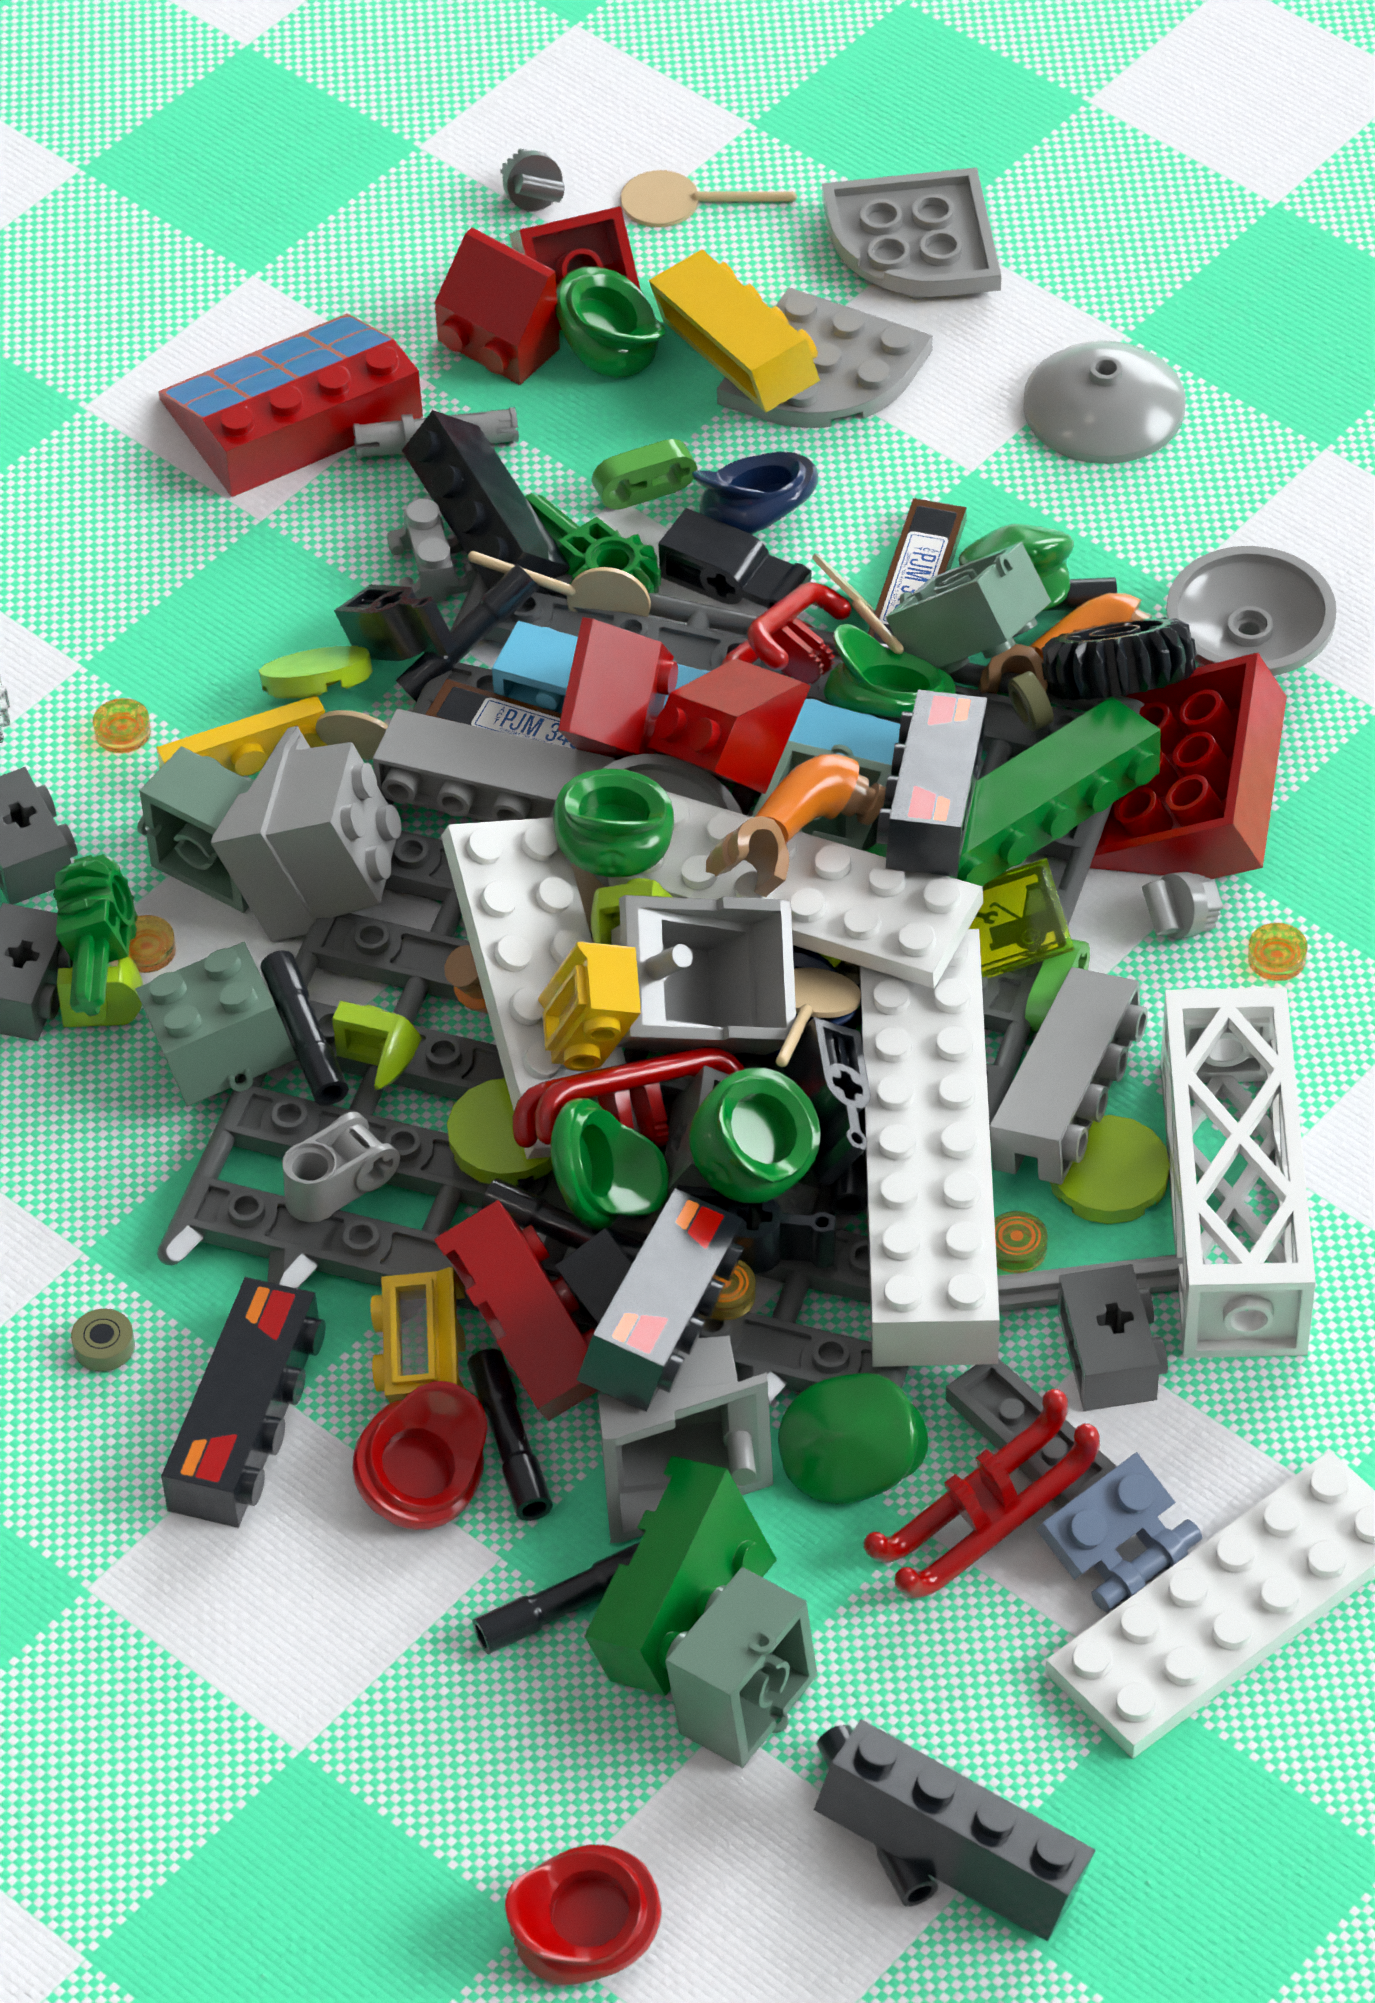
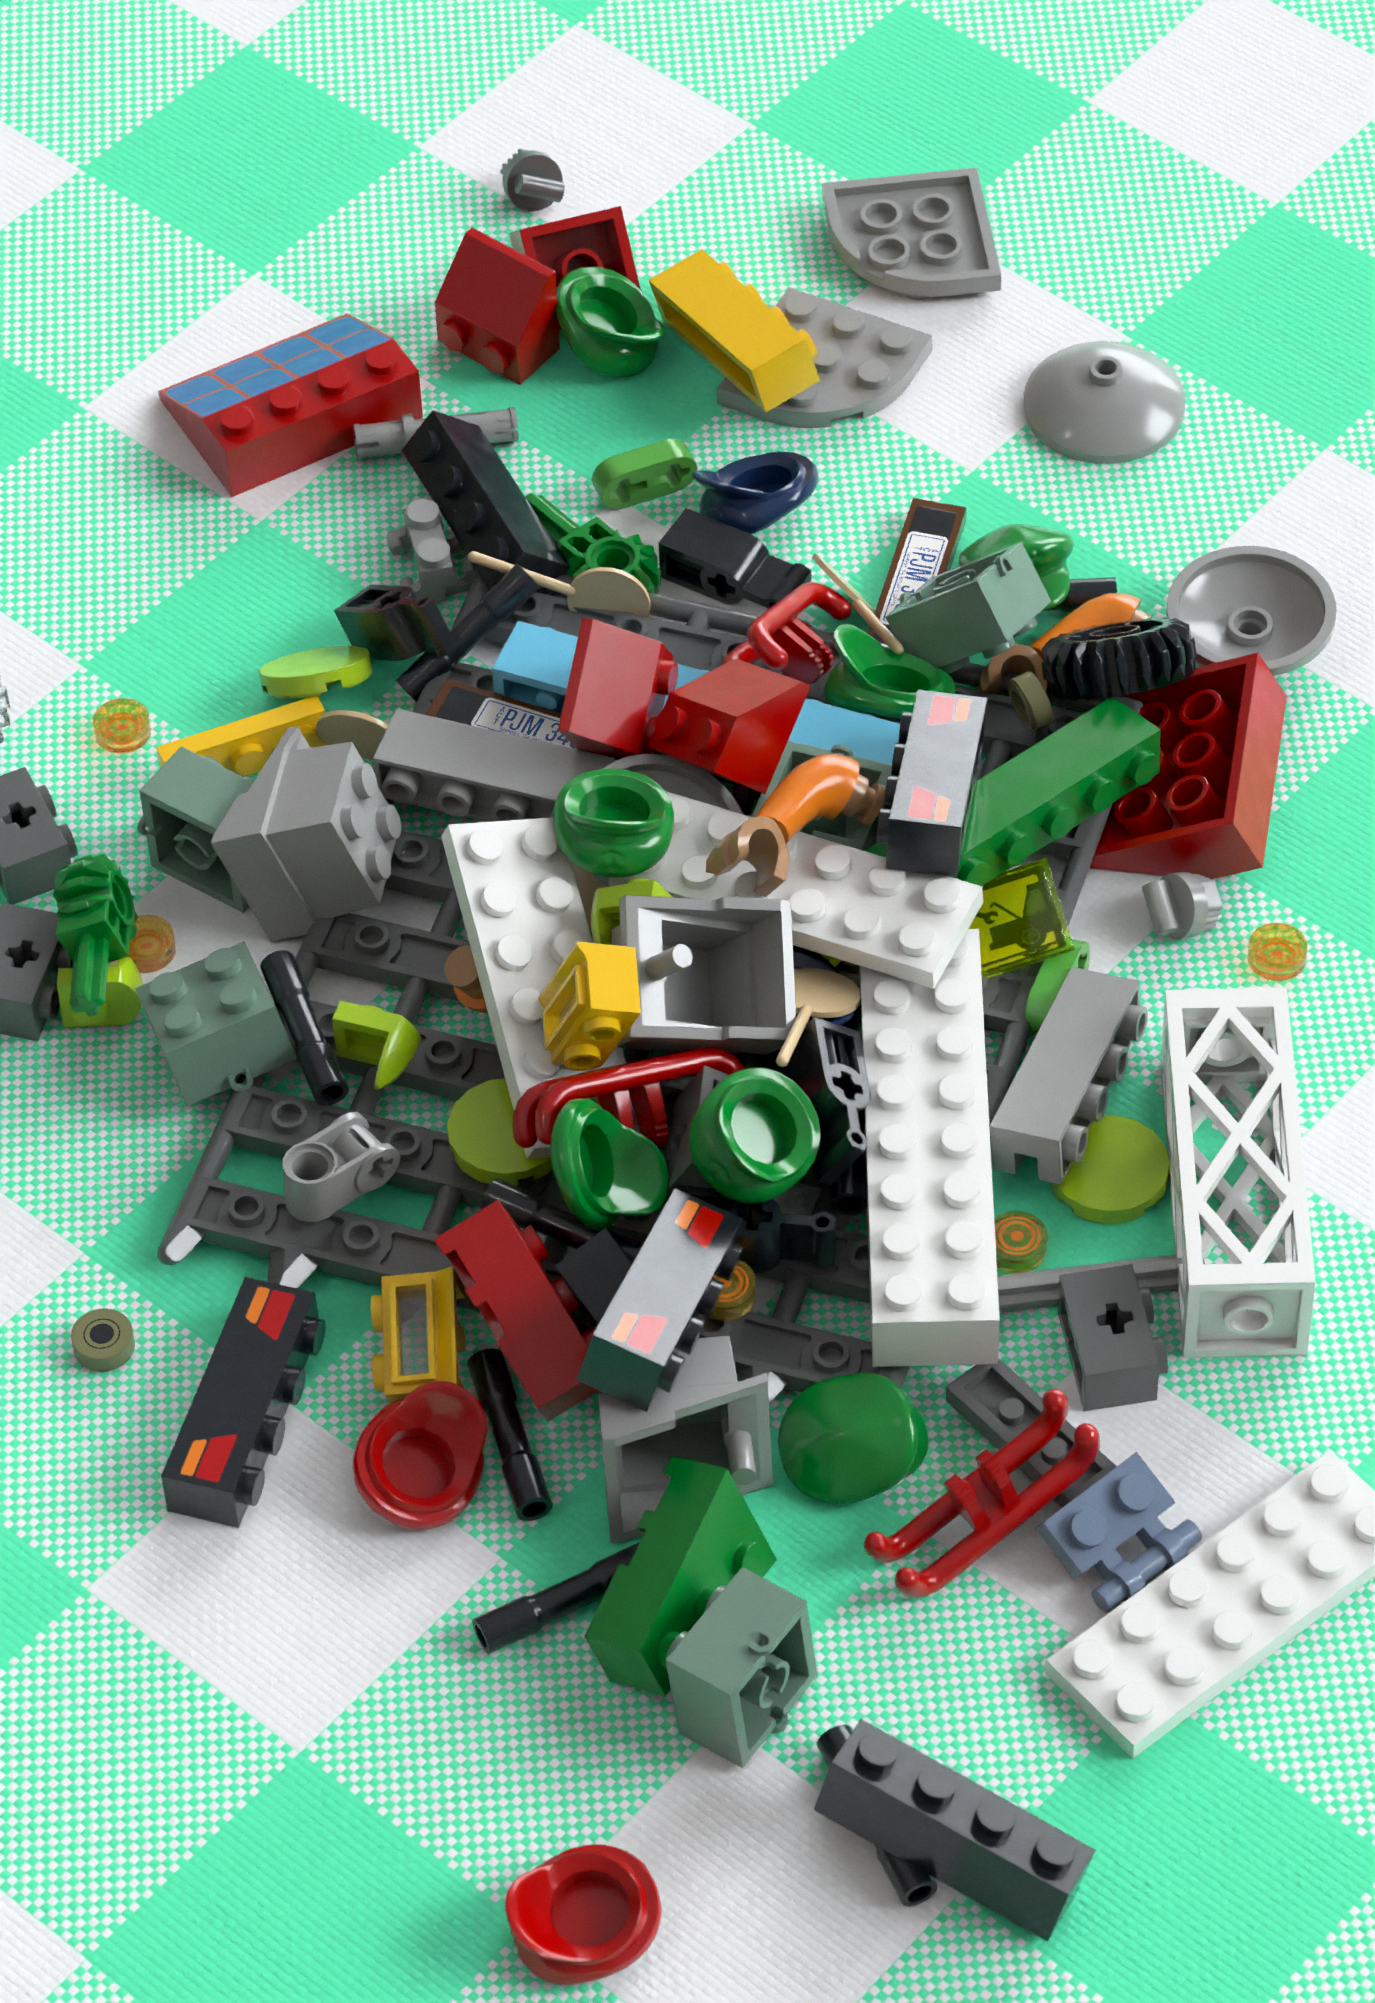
tan piece [621,170,797,227] -> none

